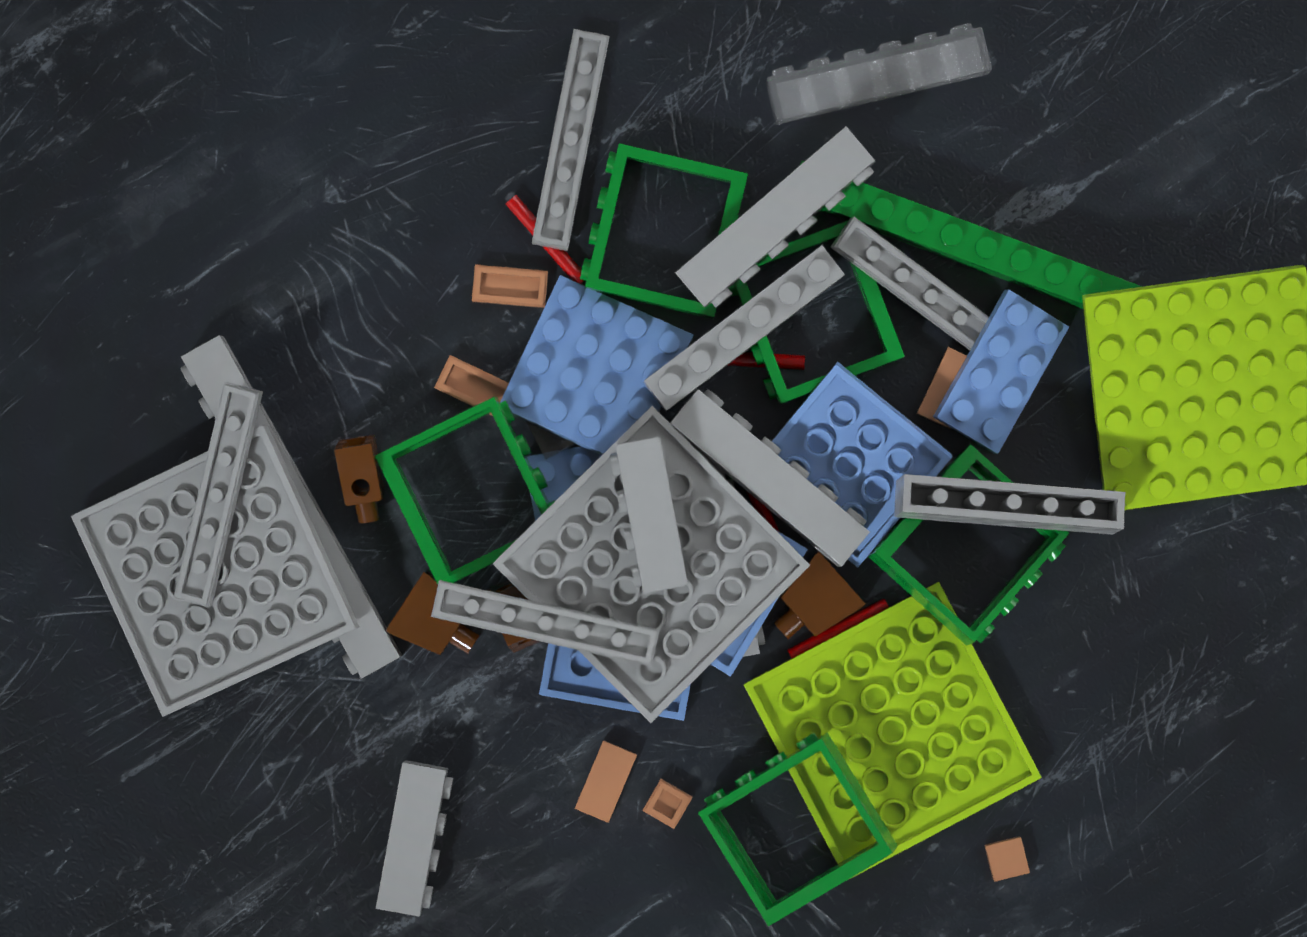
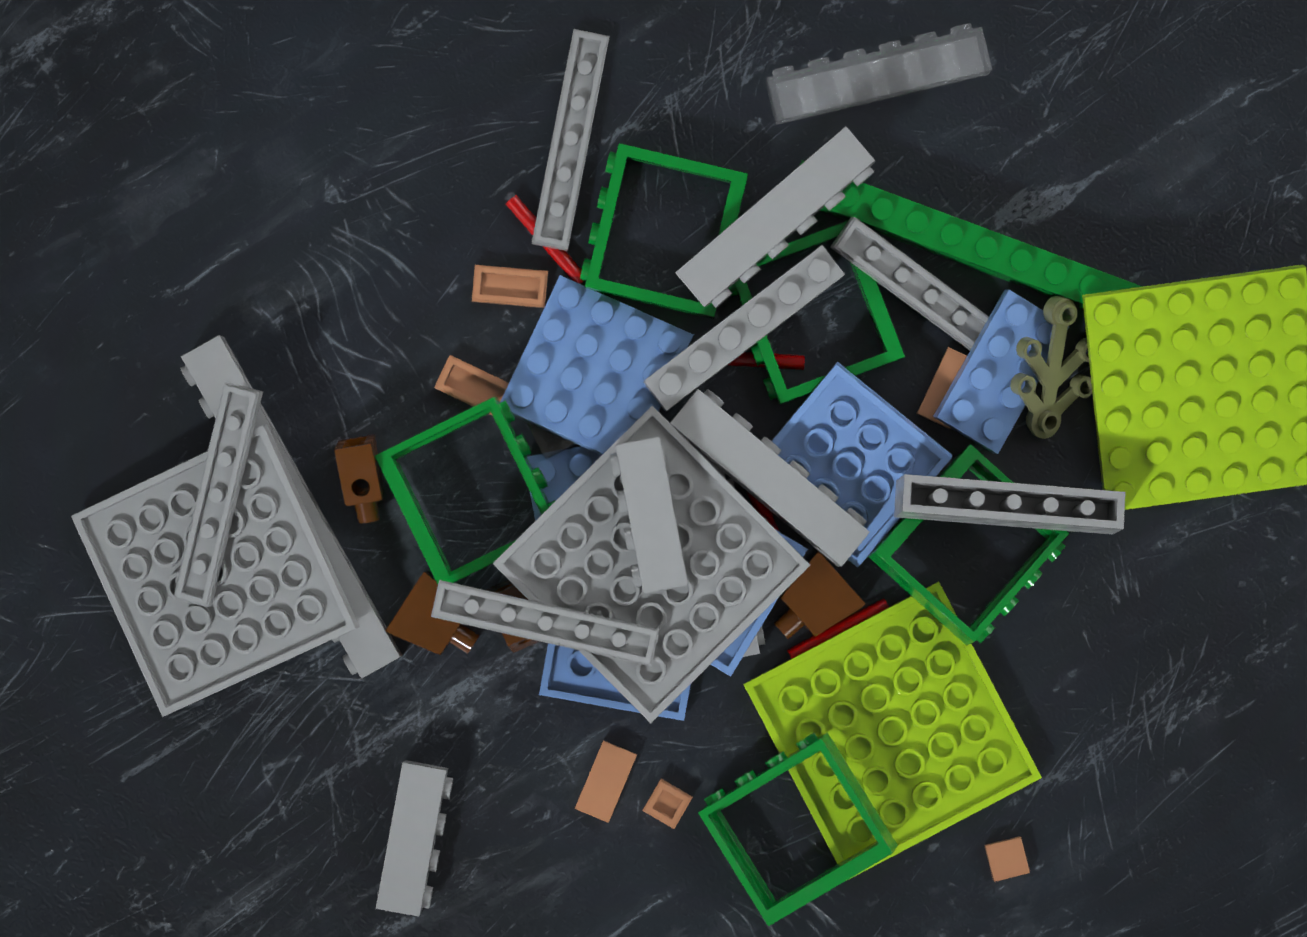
none -> olive plant [1010,296,1092,439]

